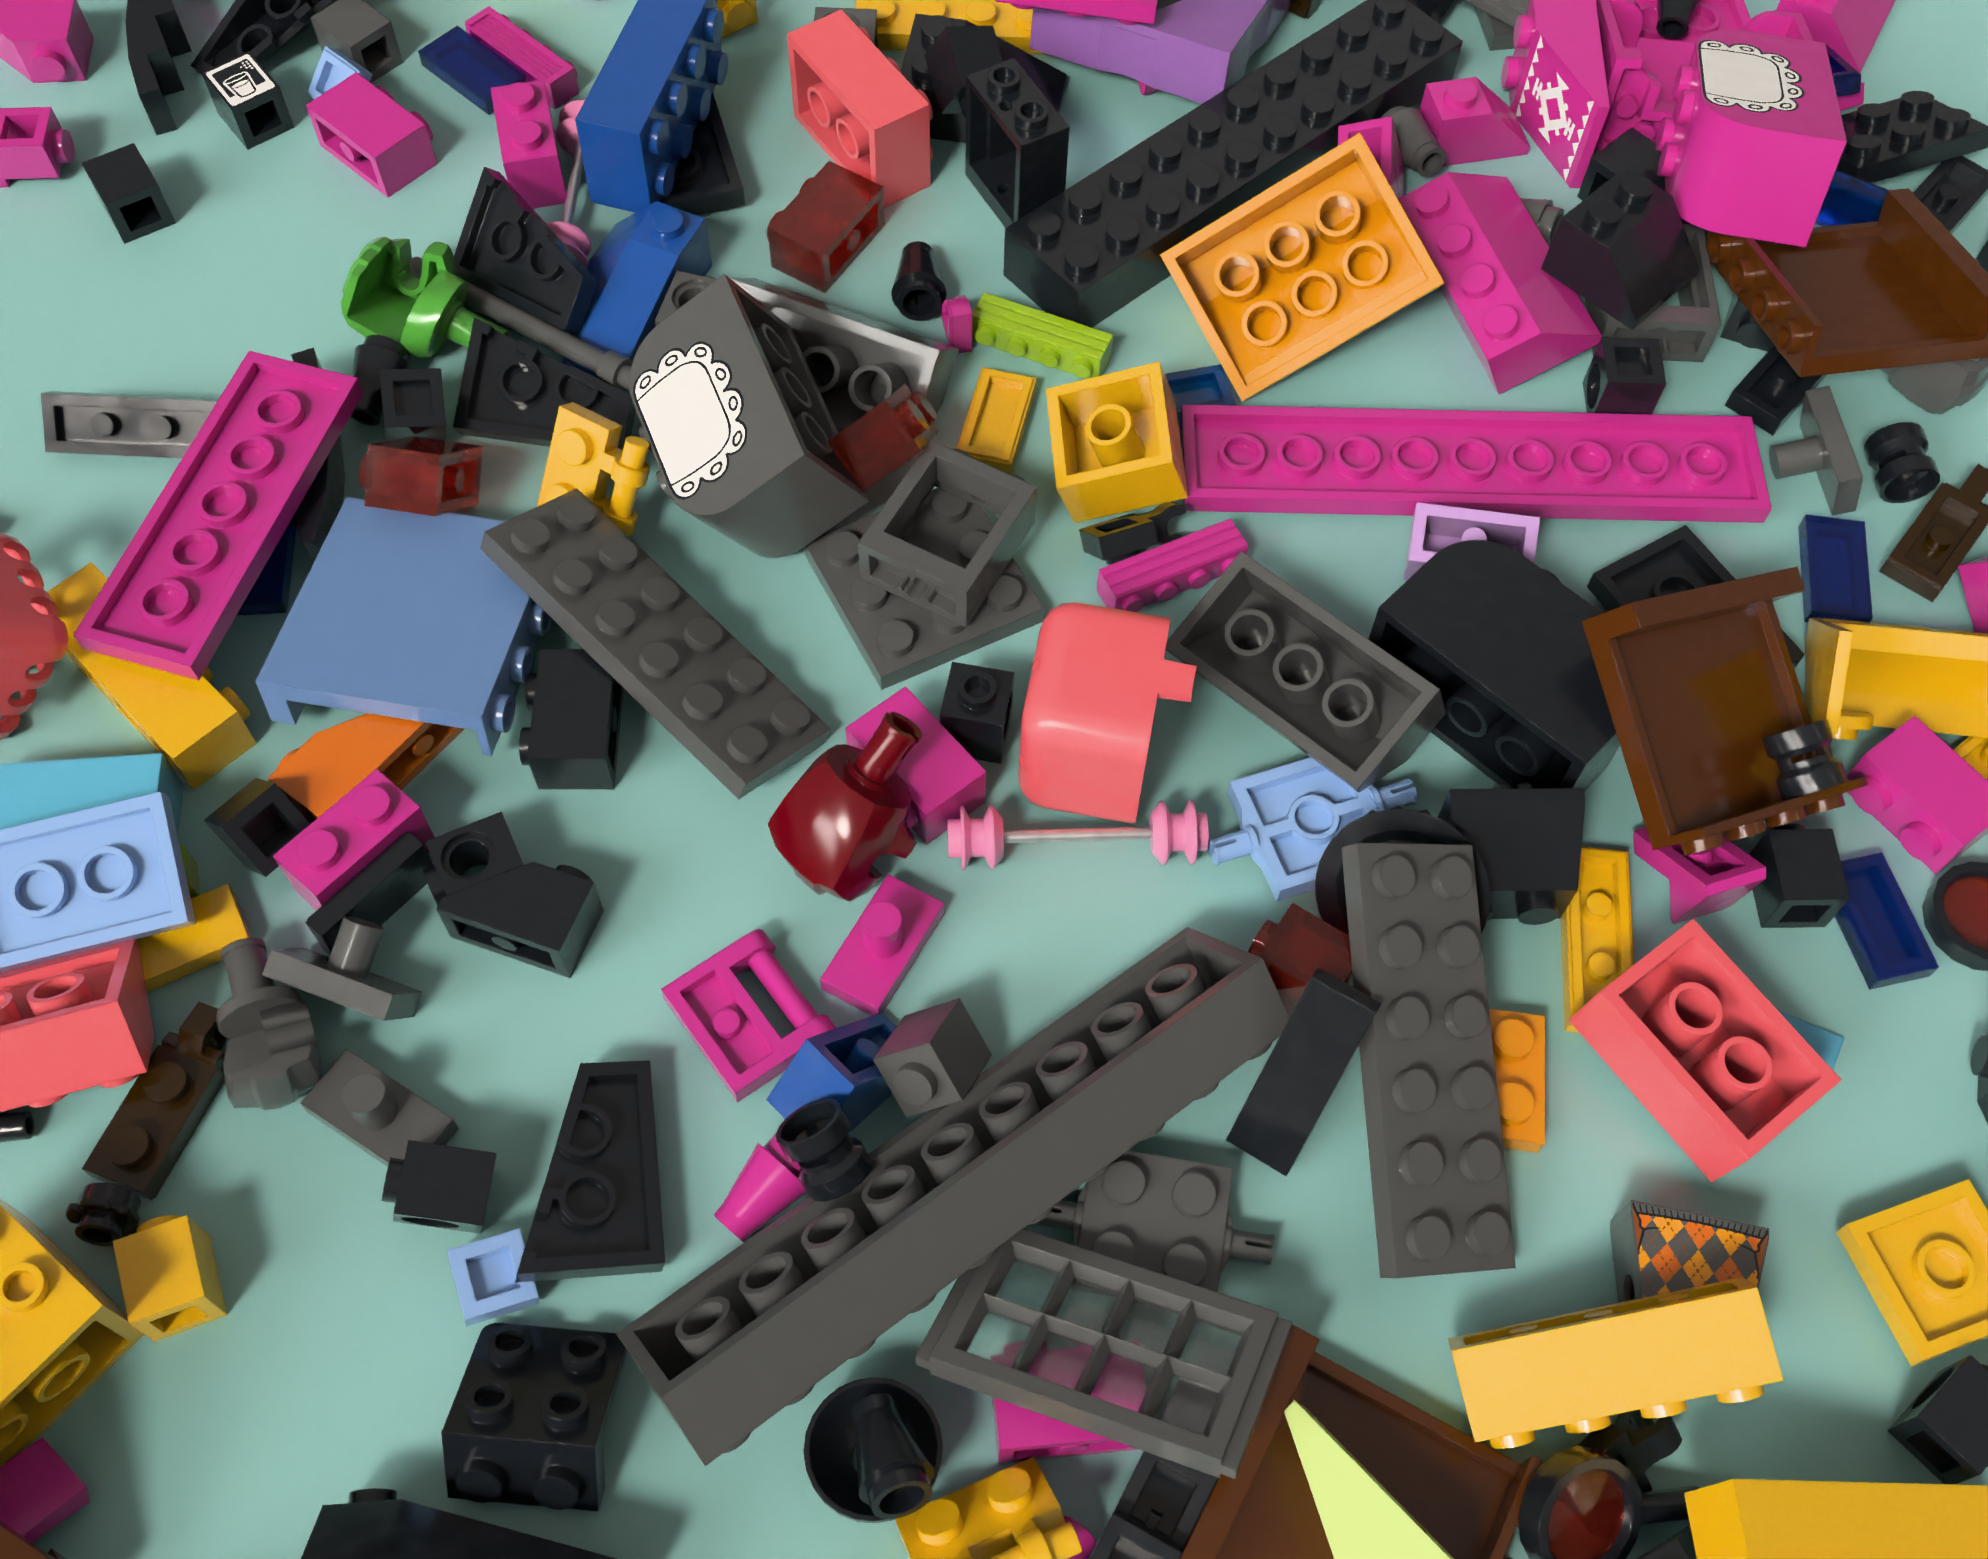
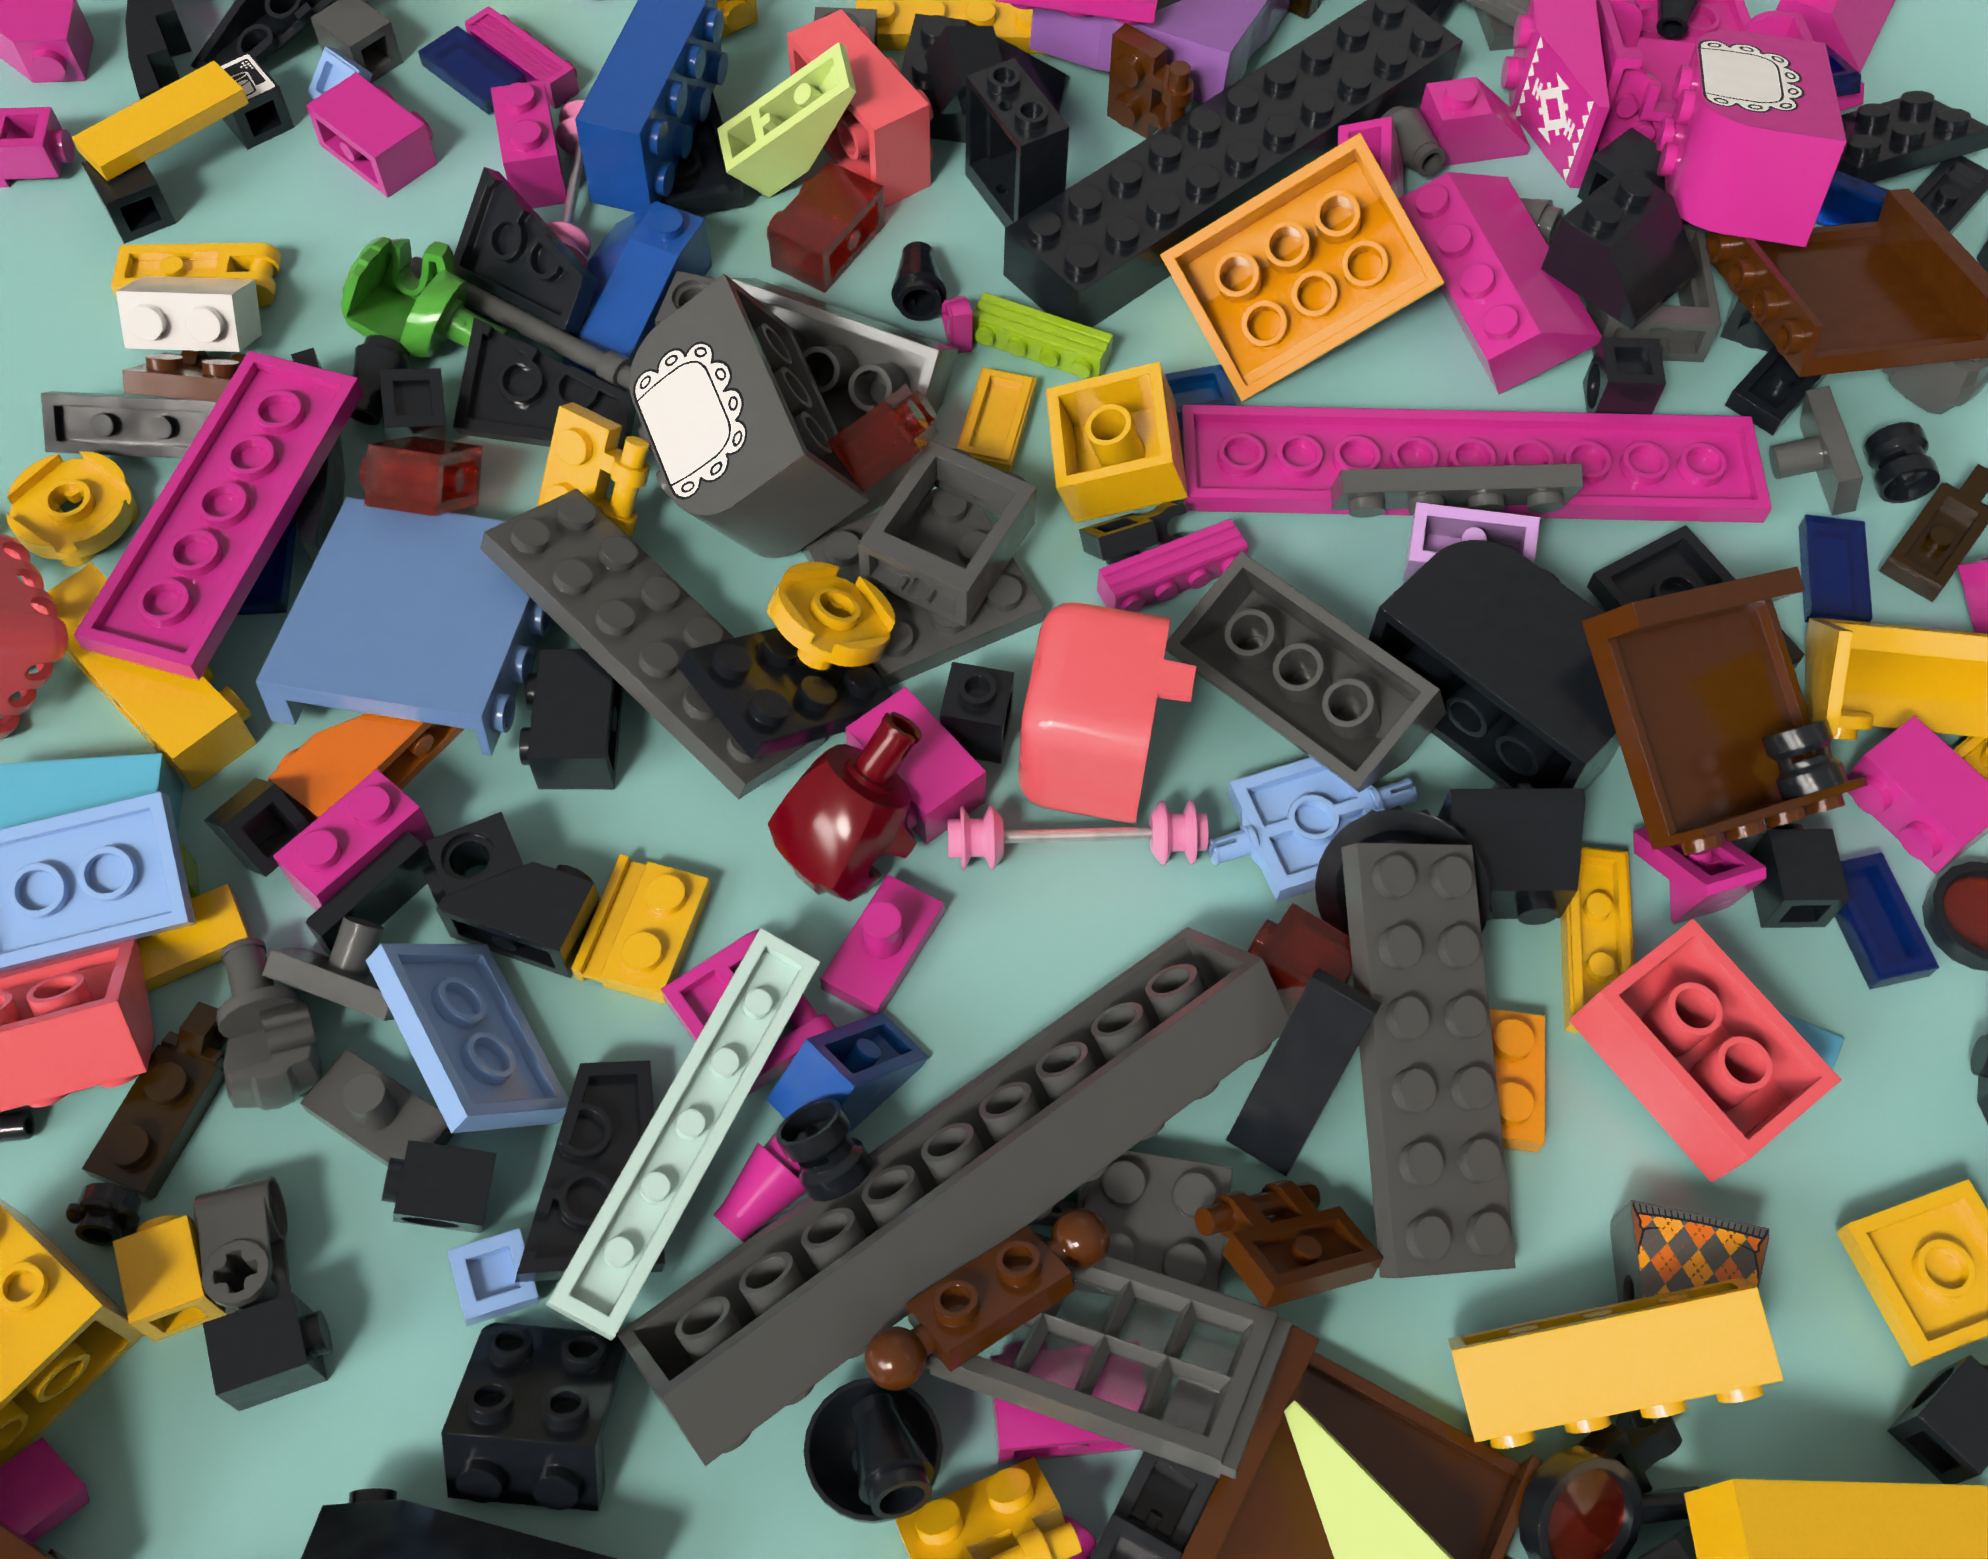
dark grey brick [873,998,992,1117] -> none
none -> yellow plate [6,451,140,567]
none -> yellow tile [72,61,249,181]
none -> yellow plate [111,243,282,307]
none -> white brick [116,276,262,352]
none -> reddish brown plate [122,350,246,402]
none -> dark grey piece [194,1176,291,1315]
none -> black brick [203,1293,333,1411]
none -> light blue plate [366,943,569,1133]
none -> light aqua plate [546,928,820,1341]
none -> yellow plate [571,854,712,1004]
none -> black plate [678,628,893,760]
none -> yellowish green slope [717,42,856,198]
none -> yellow plate [767,562,895,670]
none -> reddish brown plate [865,1208,1110,1391]
none -> reddish brown plate [1107,23,1194,139]
none -> reddish brown plate [1195,1179,1384,1308]
none -> dark grey plate [1330,463,1583,518]

